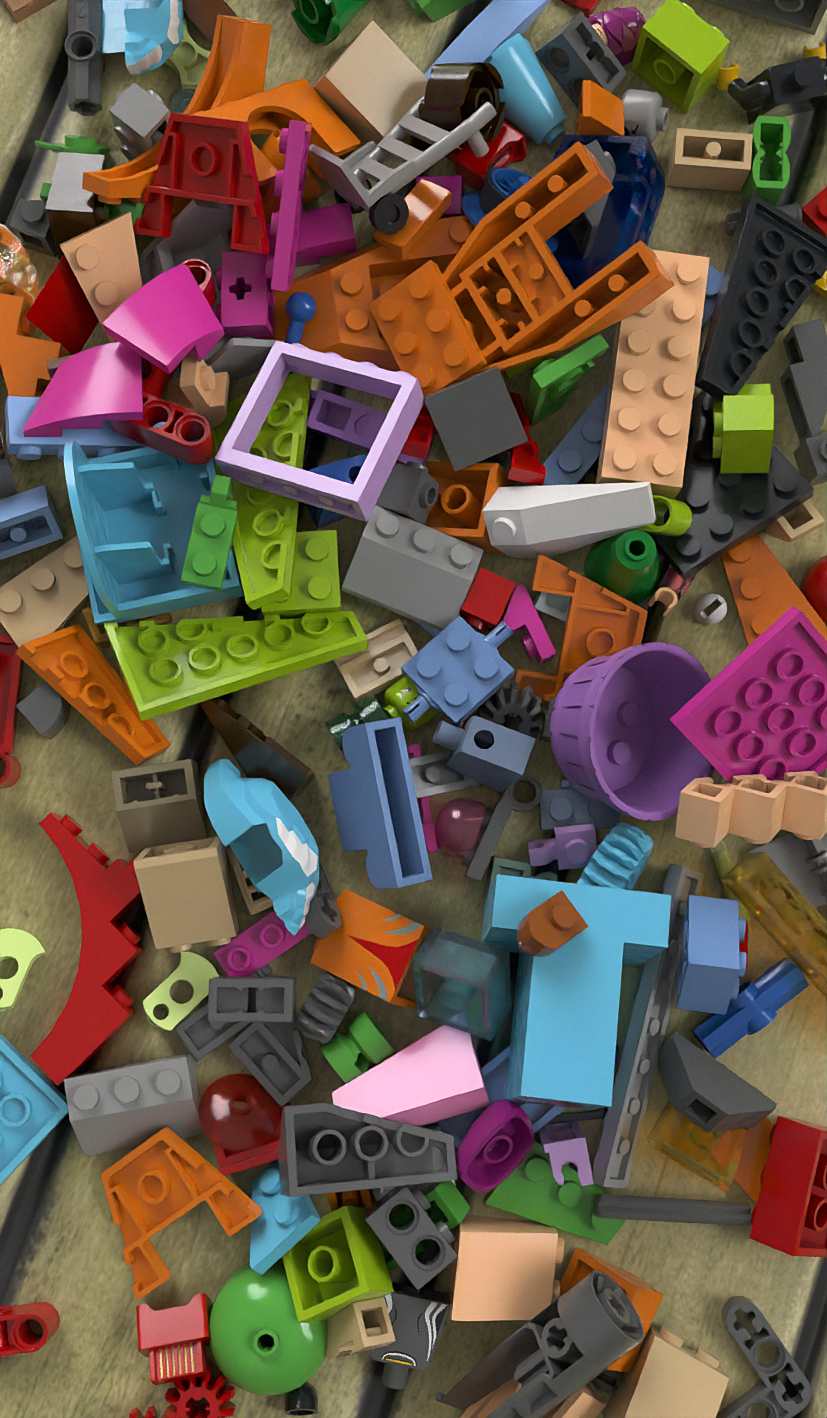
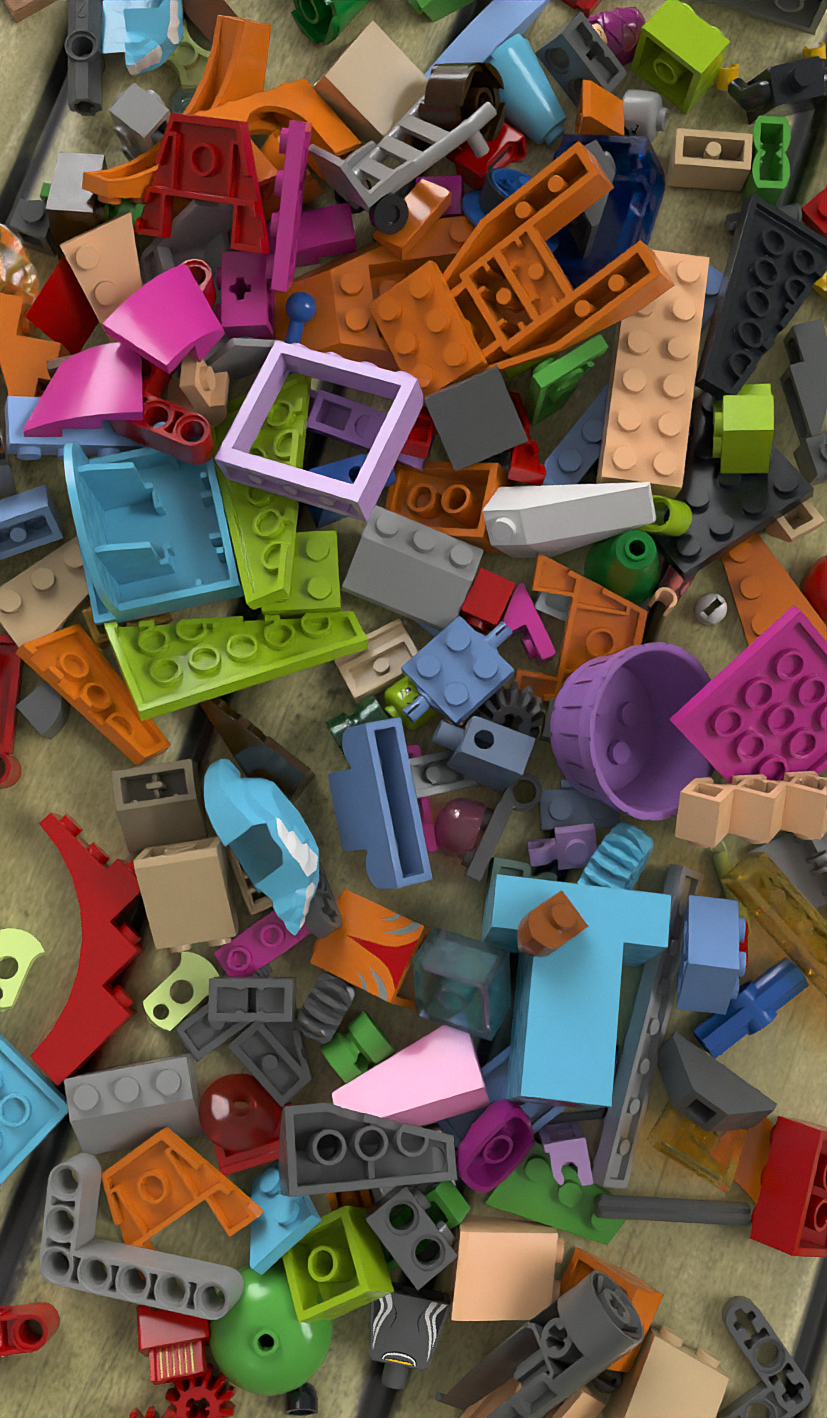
bright green plate [35,135,110,155] -> none
bright green hinge [181,475,239,592] -> none
tan leg [325,1297,396,1359] -> none
dark grey brick [375,461,440,525] -> none
none -> light grey beam [39,1153,245,1320]

